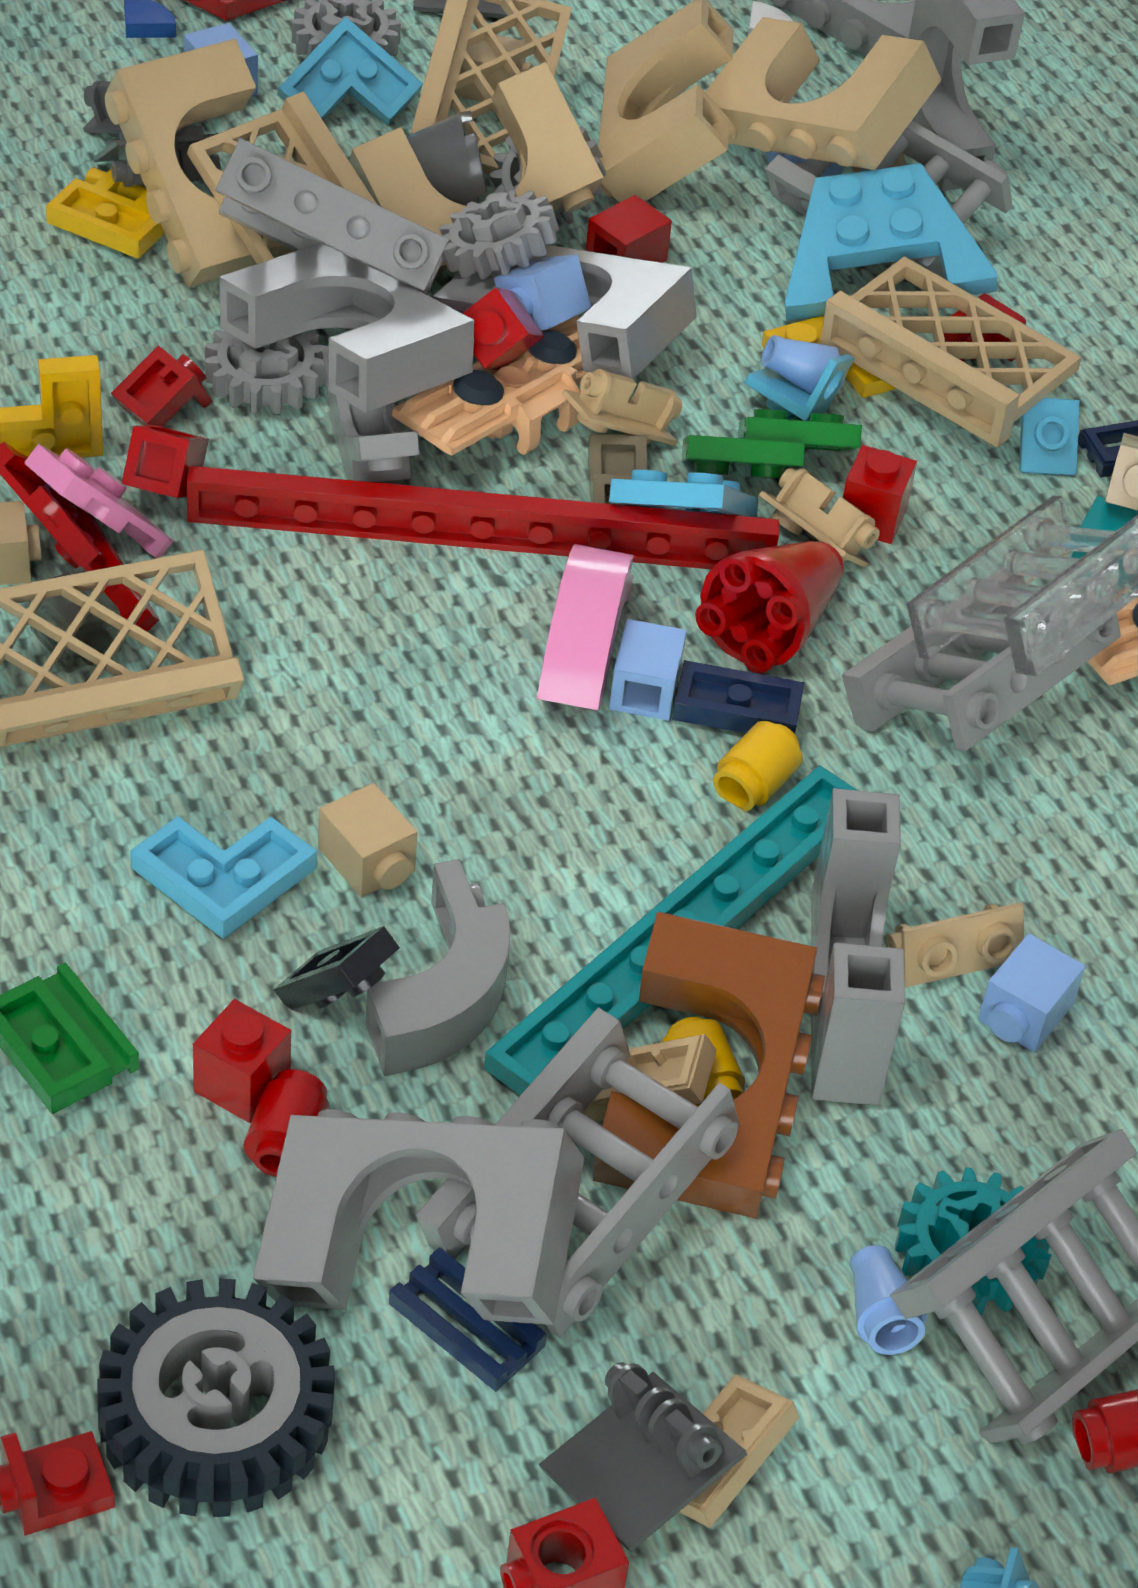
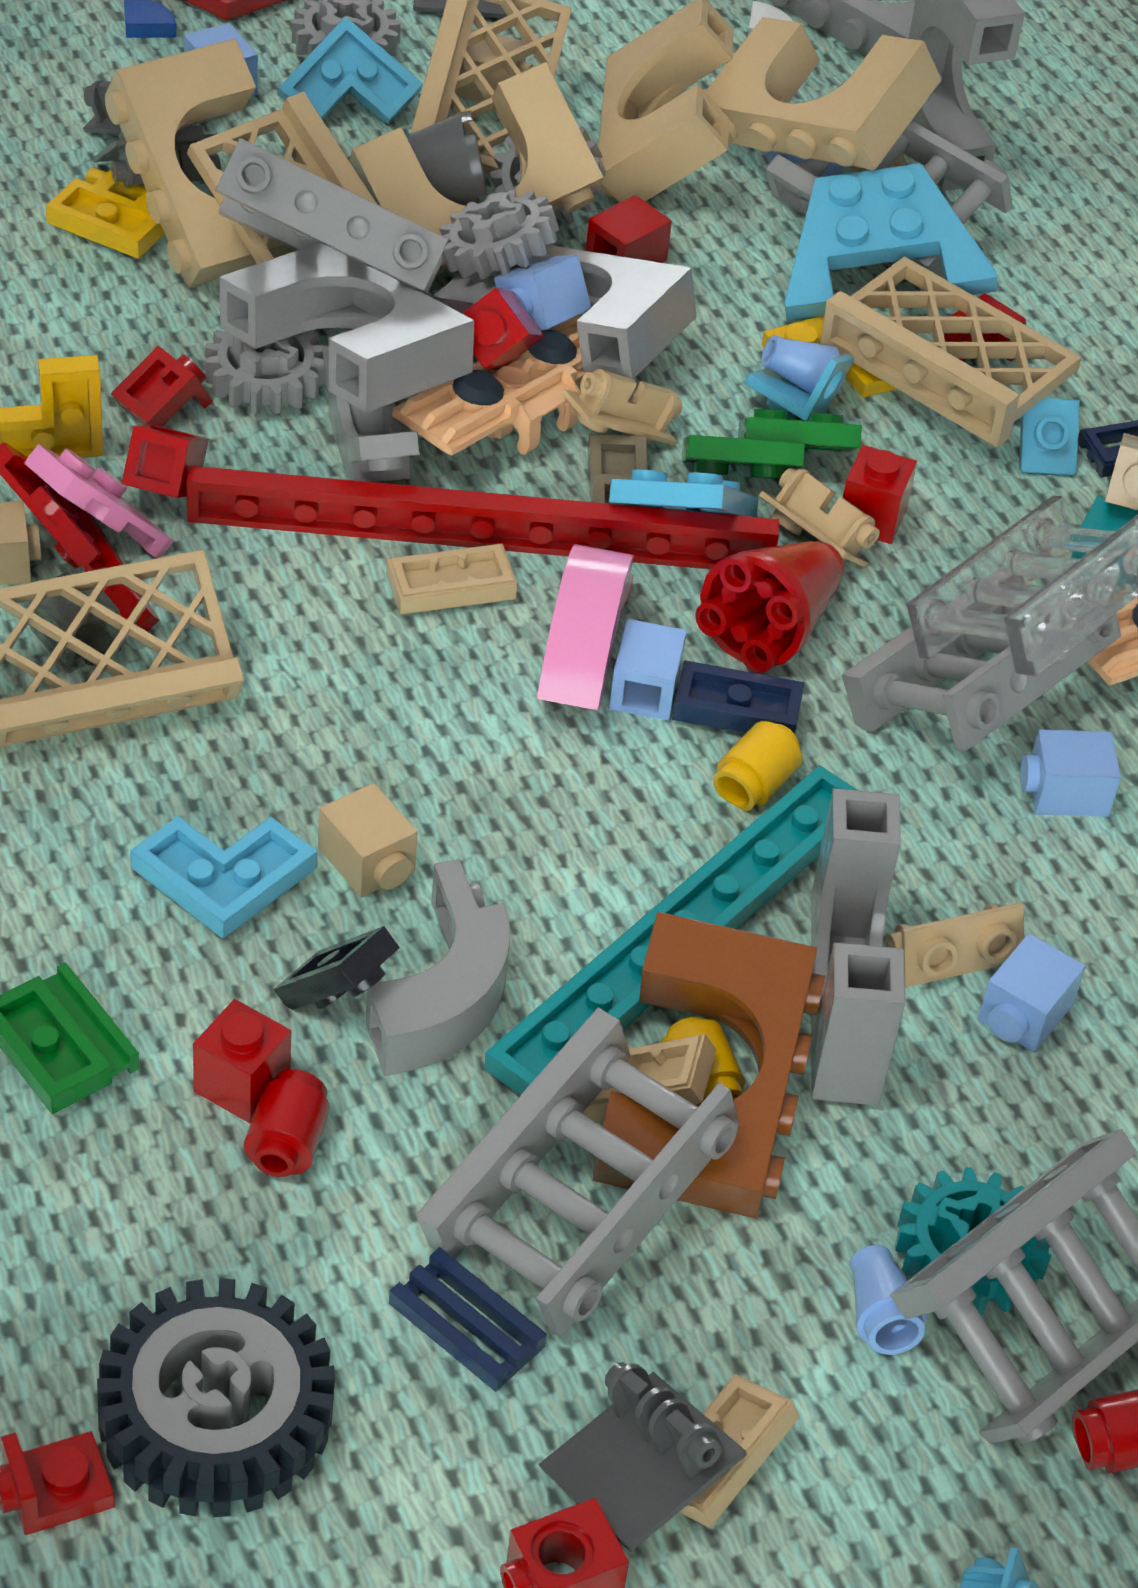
light grey arch [253,1109,585,1325] -> none
none -> tan plate [386,543,518,615]
none -> light blue brick [1020,729,1121,817]

